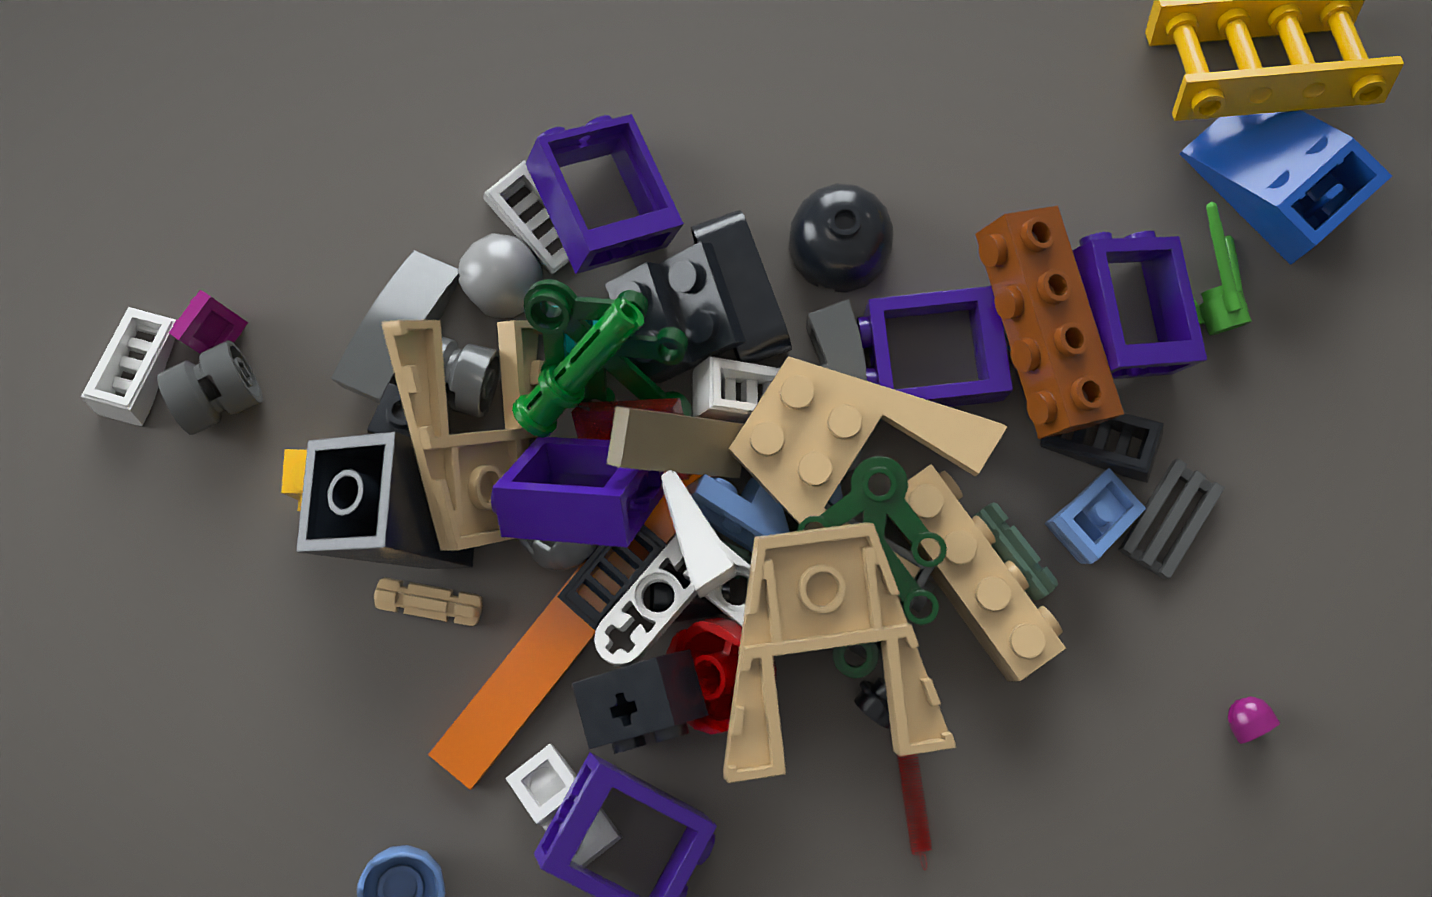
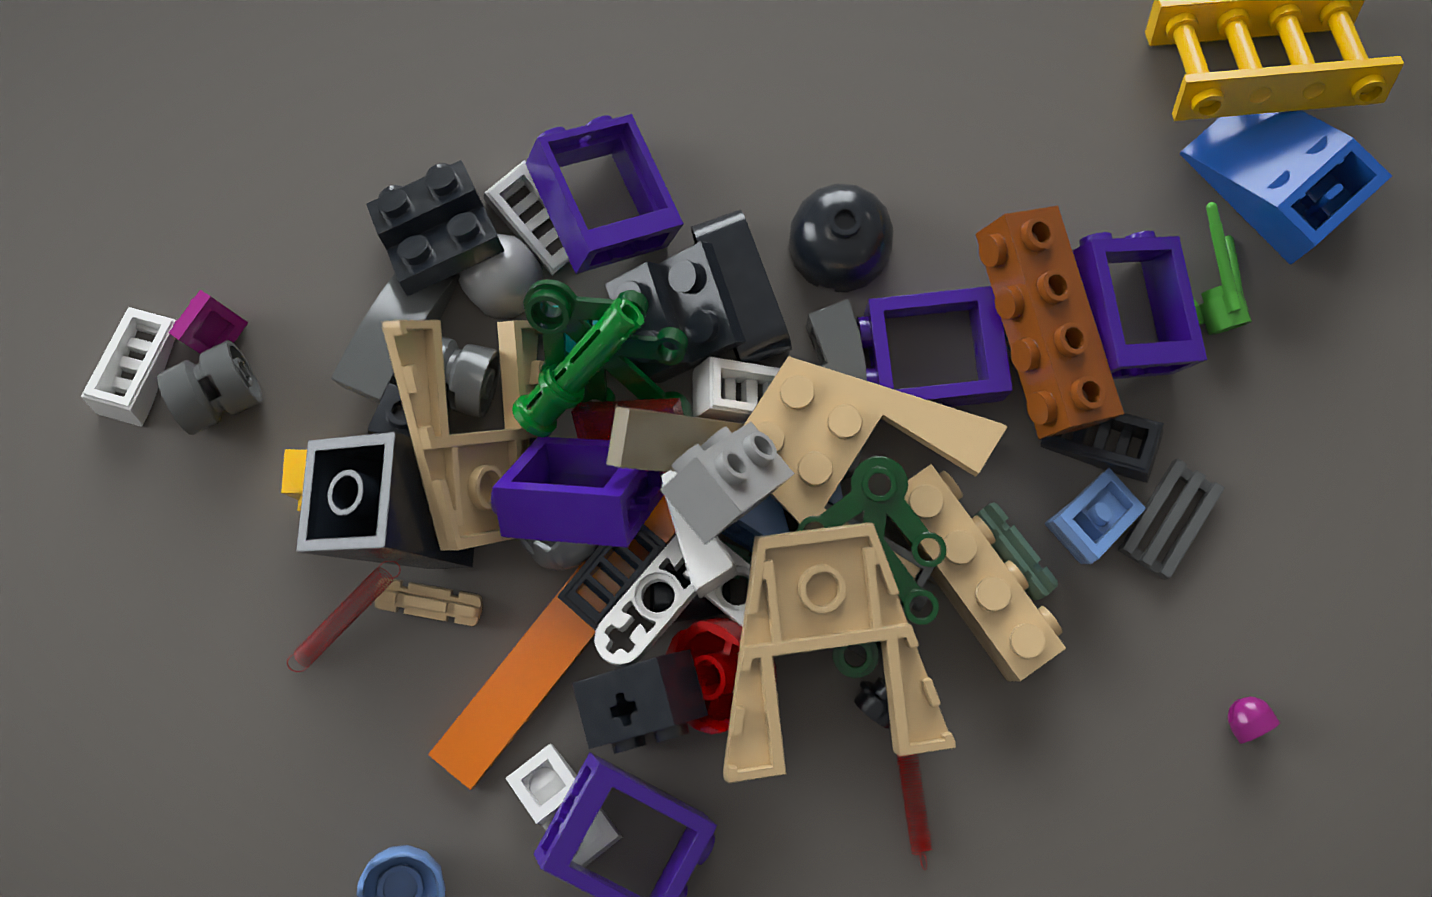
none -> red piece [287,561,401,672]
none -> black plate [366,160,505,297]
none -> light grey brick [660,422,794,545]

